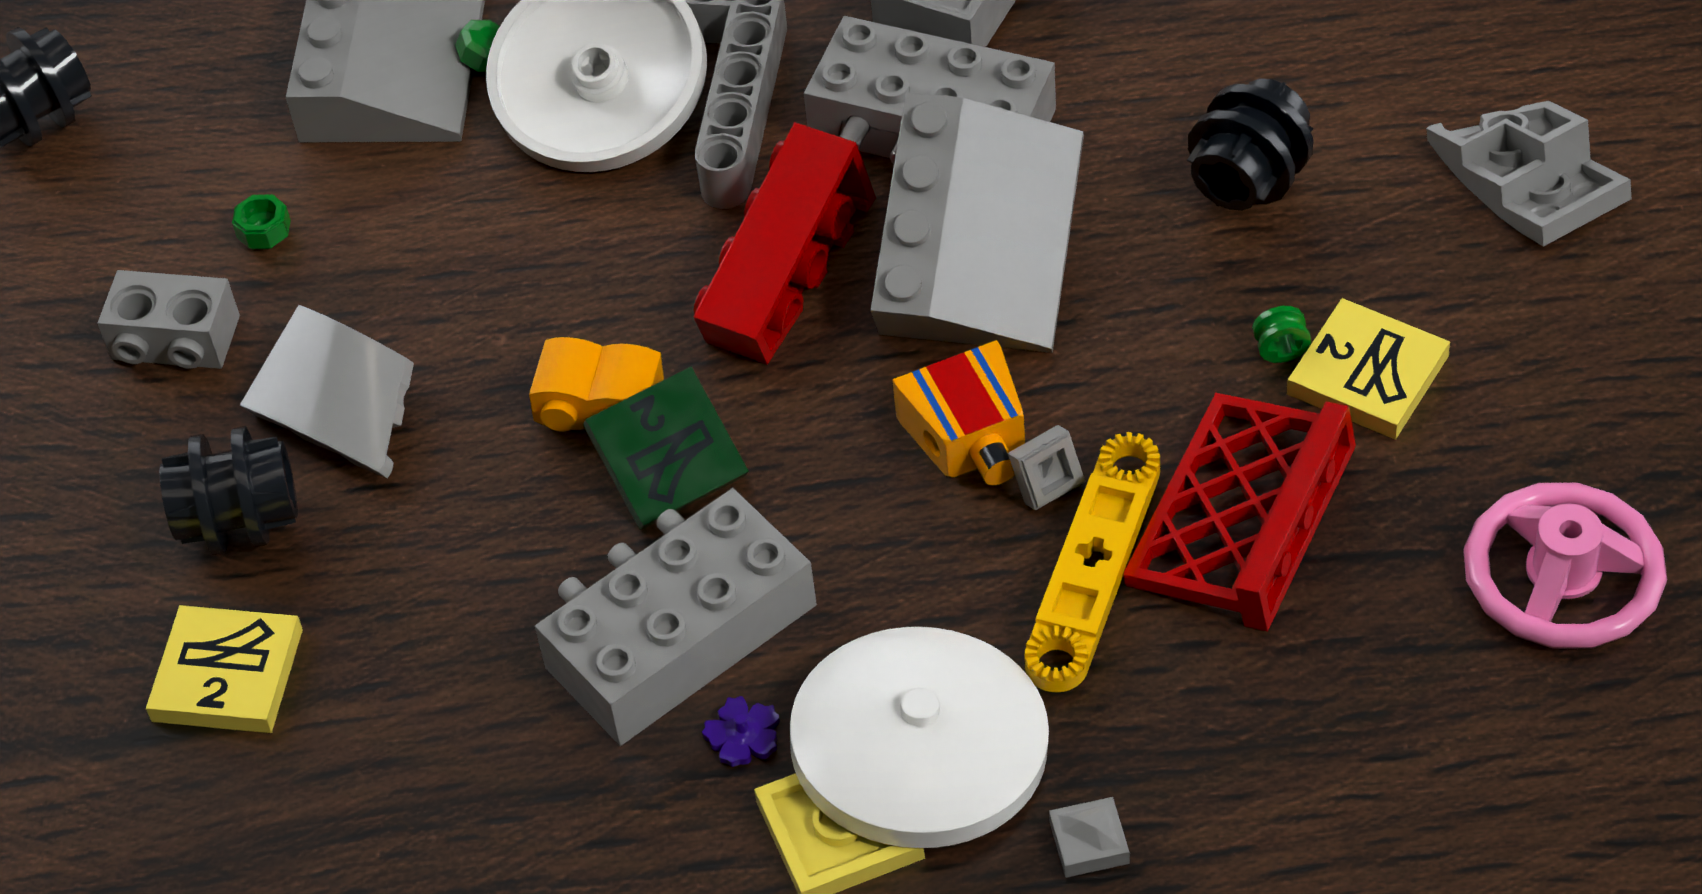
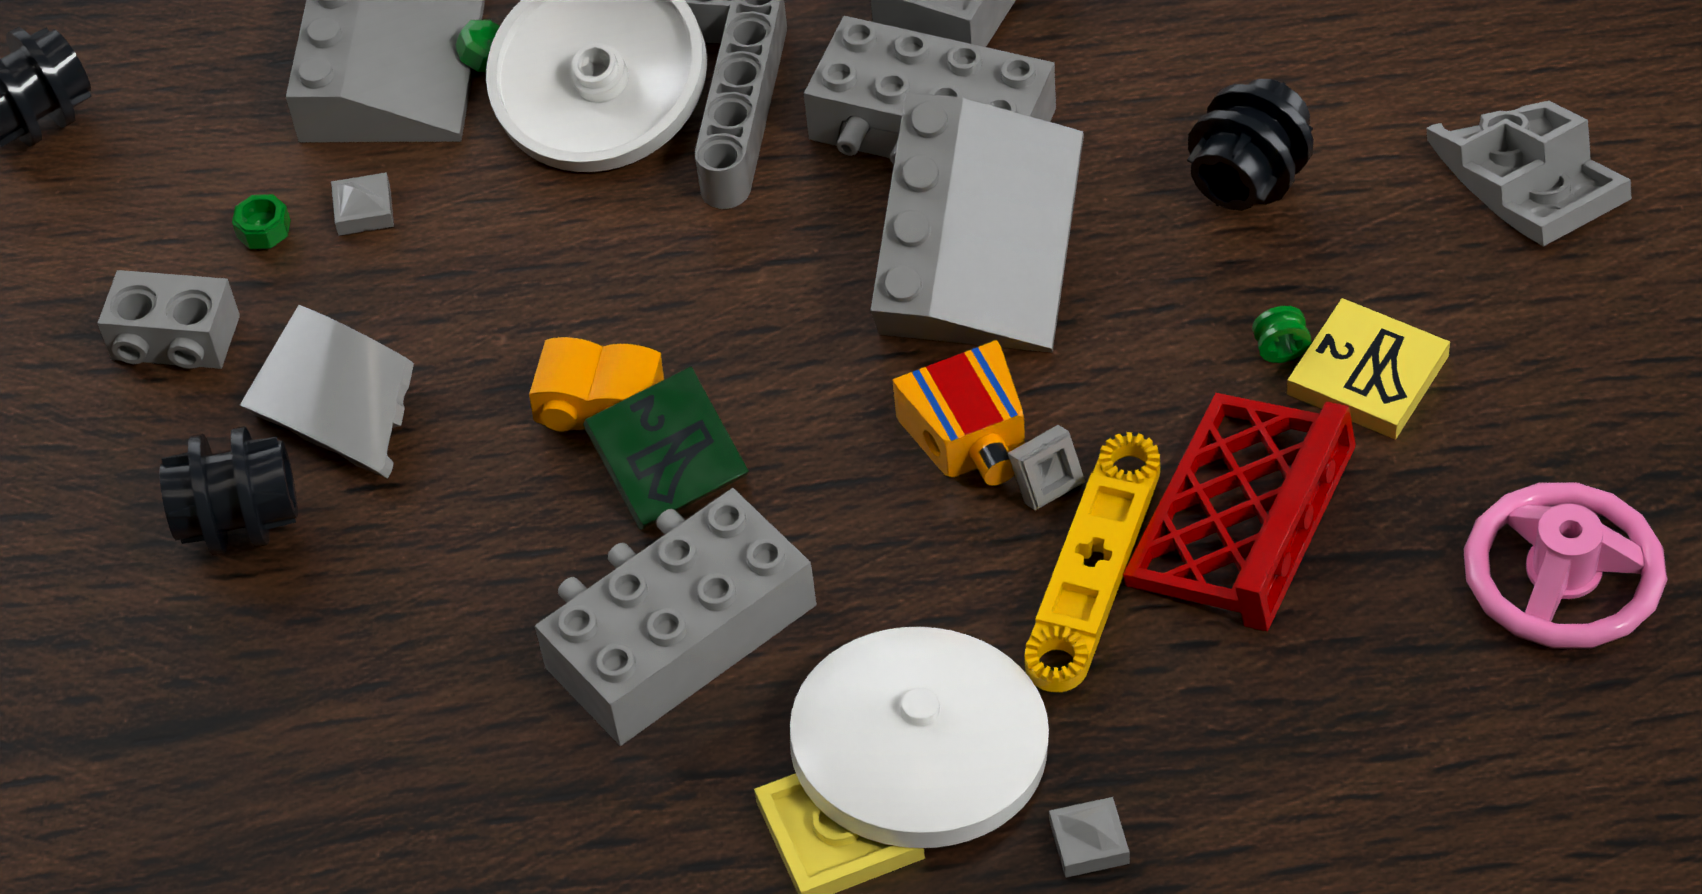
light yellow tile [146,605,303,733] -> none
red wedge [693,122,876,365] -> none
dark purple plant [702,696,780,767] -> none
none -> light grey tile [331,172,394,236]

